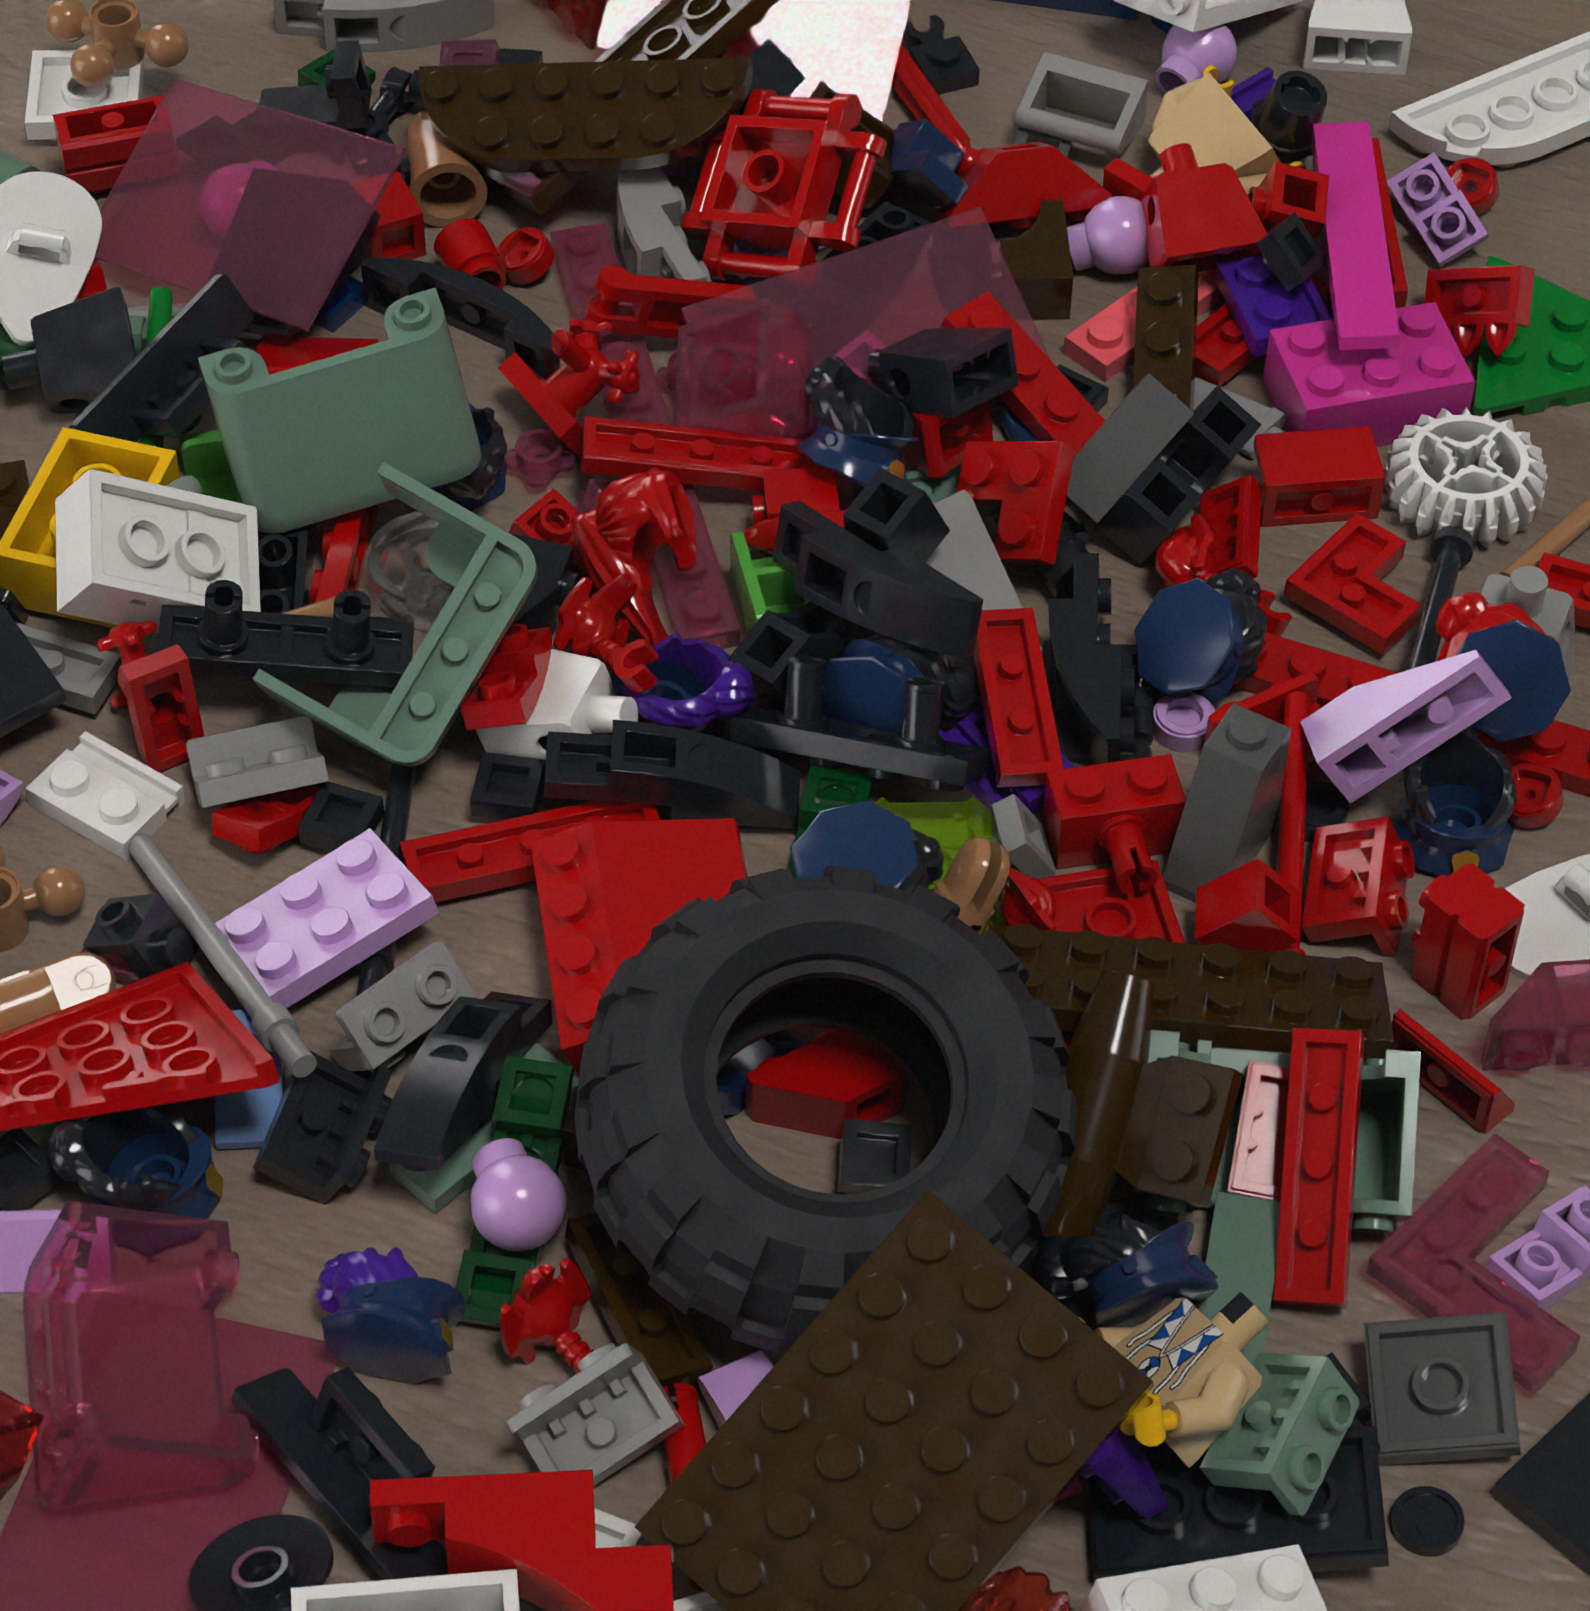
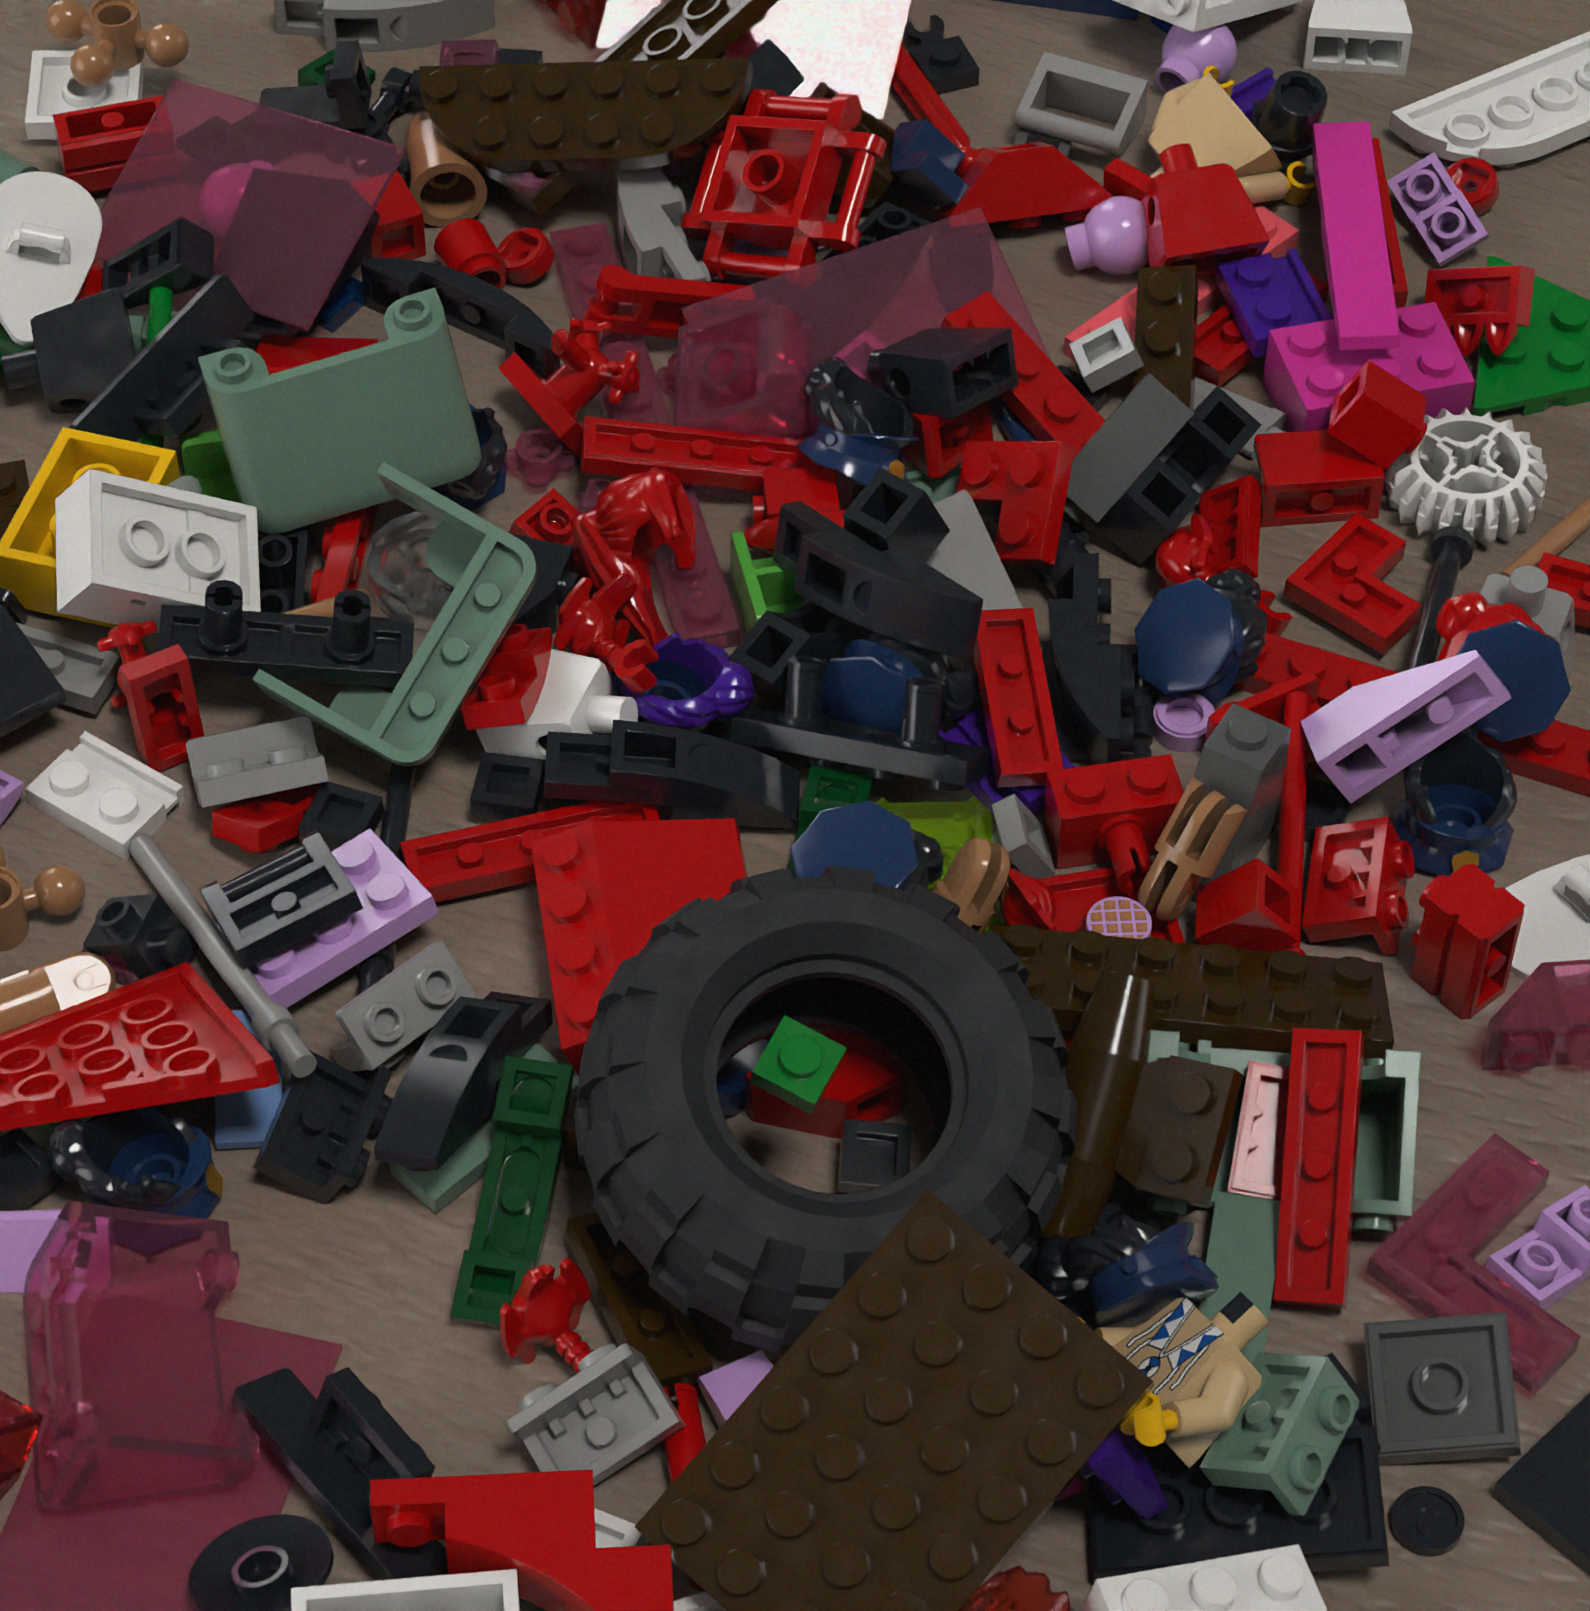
dark blue piece [315,1247,466,1384] -> none
lavender piece [470,1138,567,1252] -> none
dark brown arch [988,200,1073,321] -> none
red brick [1247,162,1330,240] -> none
black plate [1255,212,1327,291] -> none
red slope [1392,1009,1516,1134] -> none
red tile [1508,762,1564,828] -> none
none -> black slope [102,217,214,309]
none -> black plate [199,830,363,969]
none -> green plate [749,1015,847,1115]
none -> light grey plate [1069,317,1144,393]
none -> tile [1085,896,1152,939]
none -> medium nougat arm [1137,777,1248,922]
none -> red brick [1328,360,1427,470]

